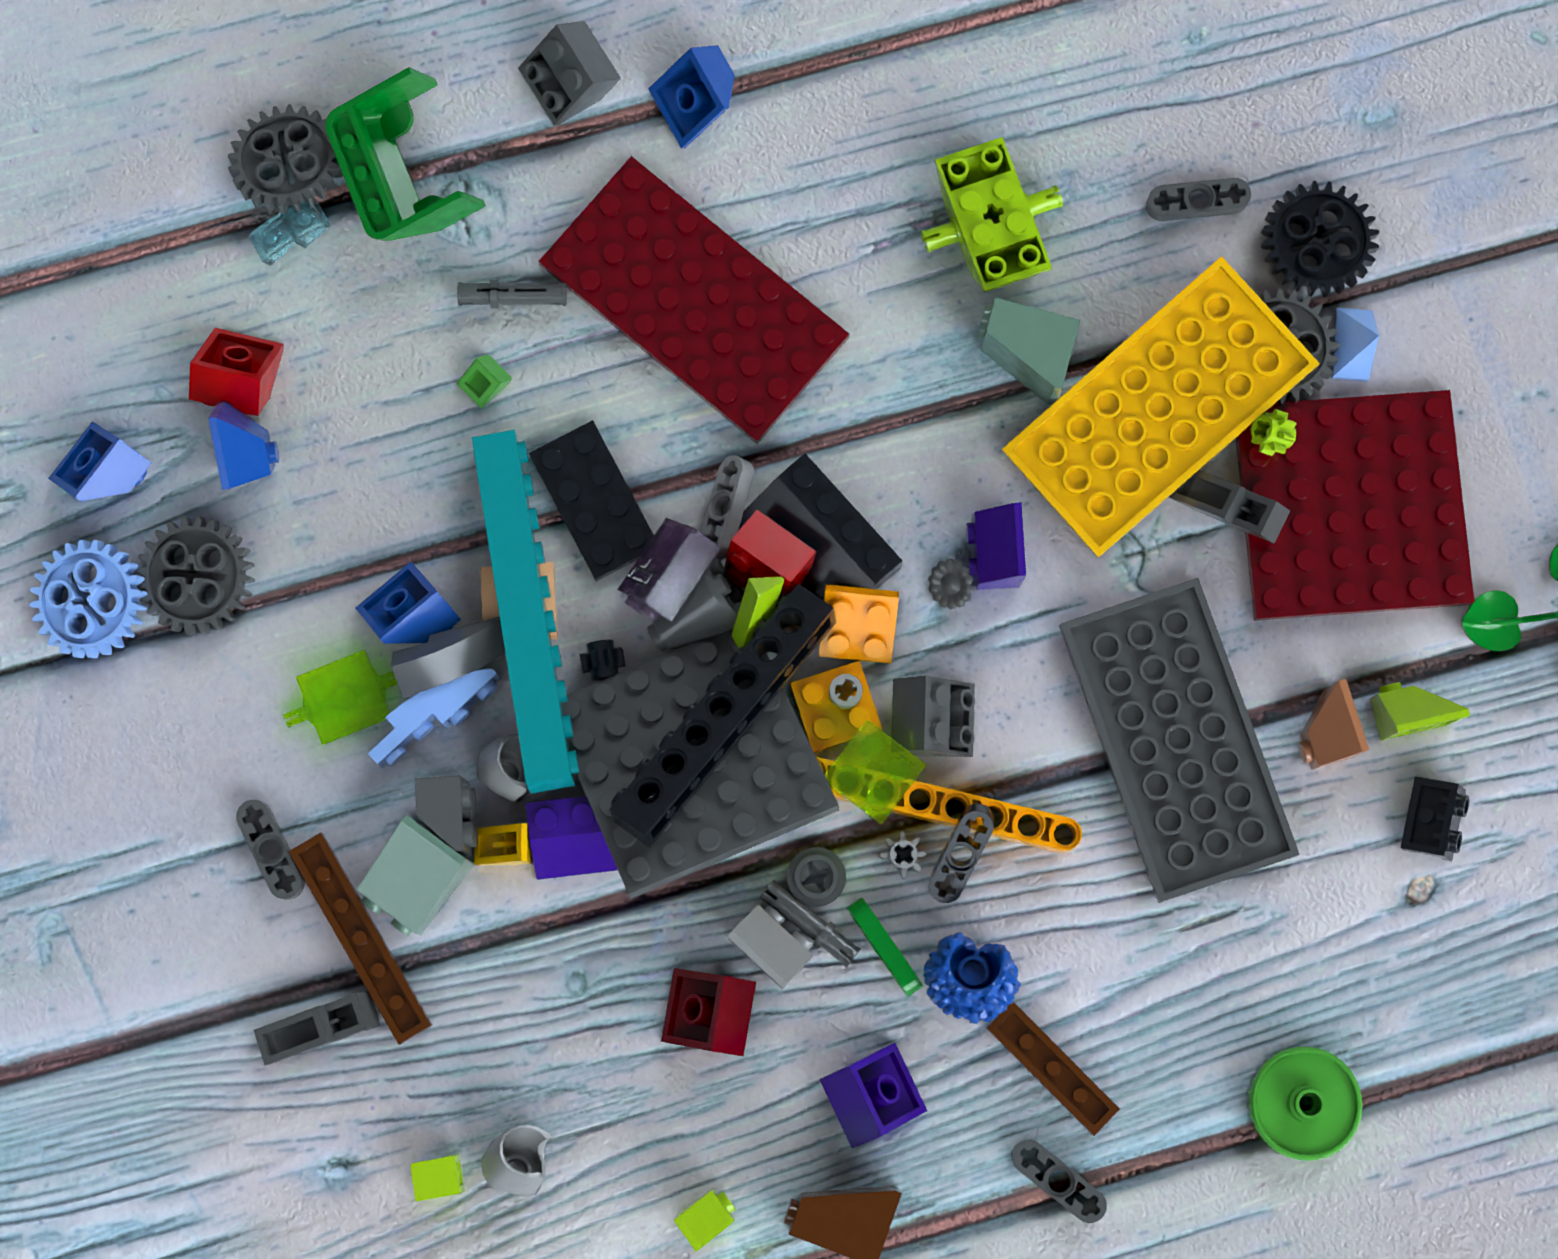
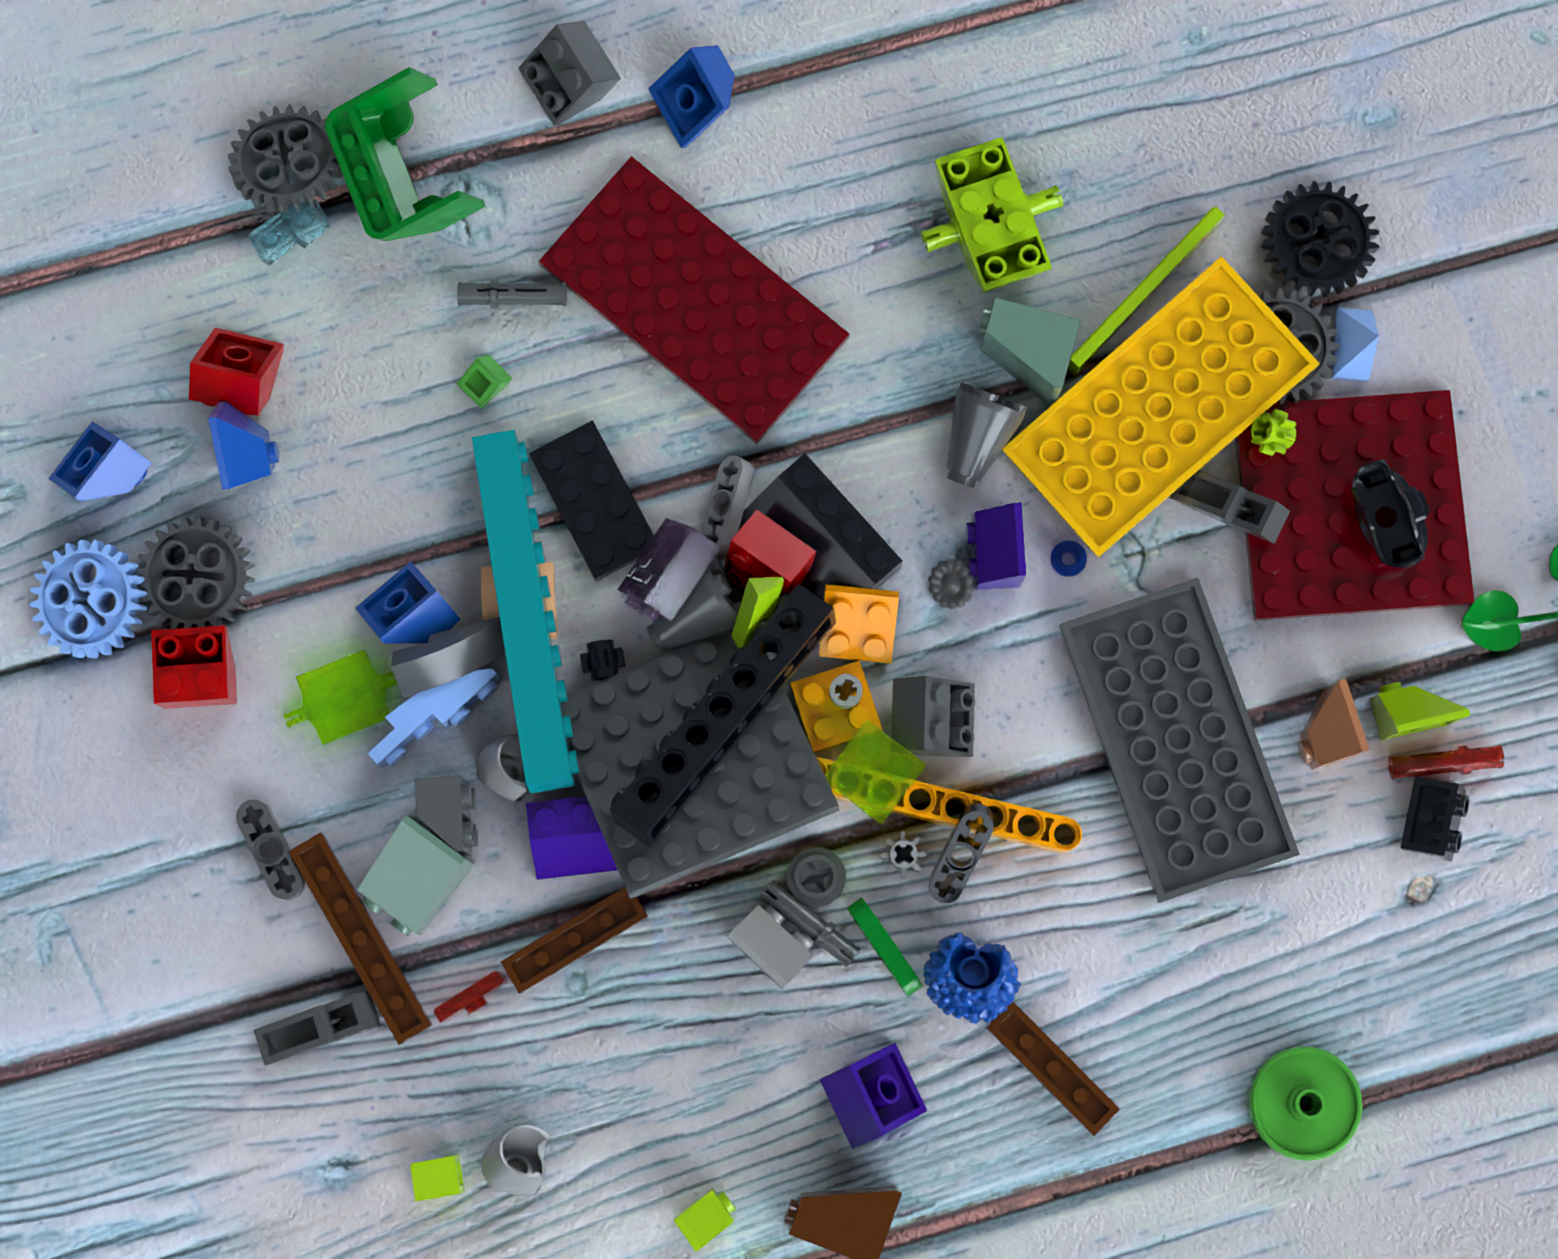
yellow slope [474,823,532,865] -> none
dark red slope [661,968,756,1056] -> none
dark grey beam [1011,1140,1107,1223] -> none
dark grey beam [1146,178,1251,221] -> none
none -> red slope [151,625,237,709]
none -> clear red plate [433,970,508,1023]
none -> reddish brown plate [501,887,648,994]
none -> dark grey cone [947,382,1028,488]
none -> clear blue plate [1050,540,1087,577]
none -> lime tile [1068,206,1225,376]
none -> black piece [1351,459,1430,568]
none -> clear red pin [1388,744,1504,780]

